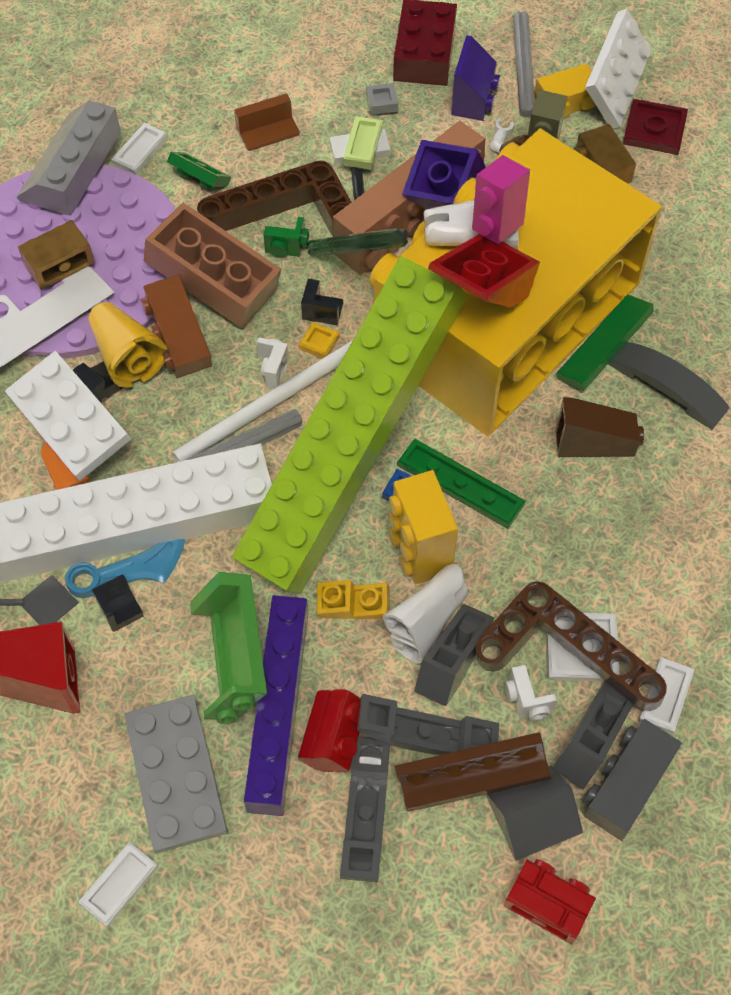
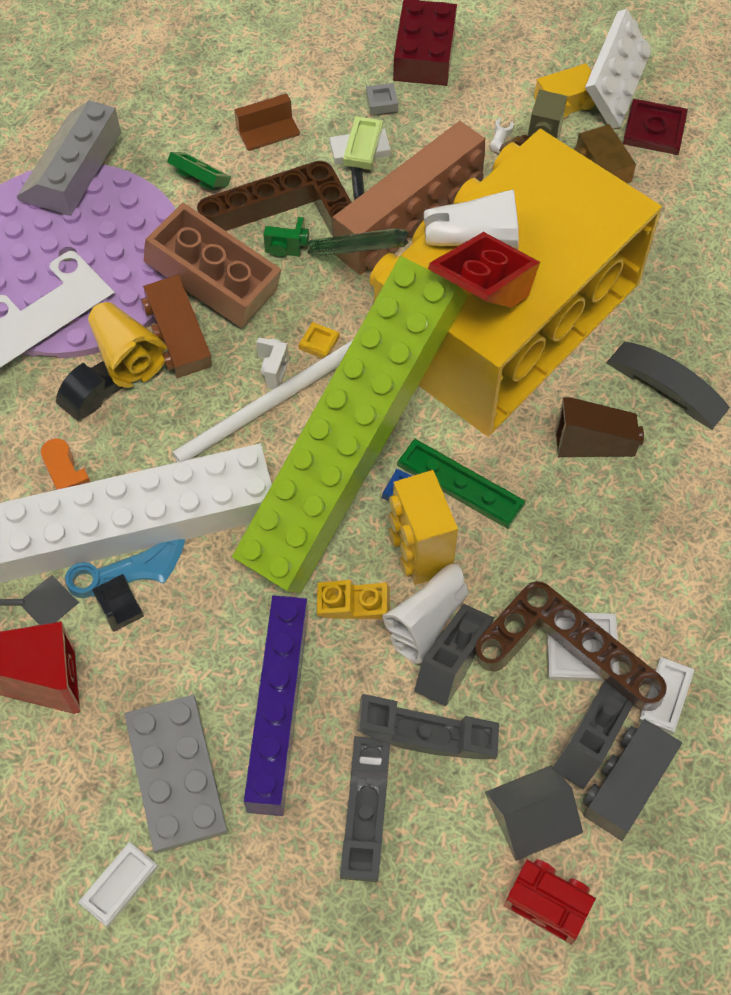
white plate [5,351,131,481] -> none
pearl gold brick [17,220,95,290] -> none
white tile [111,123,168,175] -> none
light grey axle [186,409,302,460] -> none
bright green panel [190,572,267,724] -> none
red brick [298,689,361,772] -> none
black panel [301,279,344,326] -> none
reddish brown fence [395,732,551,812] -> none
dark purple slope [402,140,486,209] -> none
dark purple slope [451,35,500,121] -> none
dark pink brick [472,155,530,245] -> none
white bracket [504,665,558,721] -> none
light grey axle [514,11,535,117] -> none
green tile [557,294,654,391] -> none

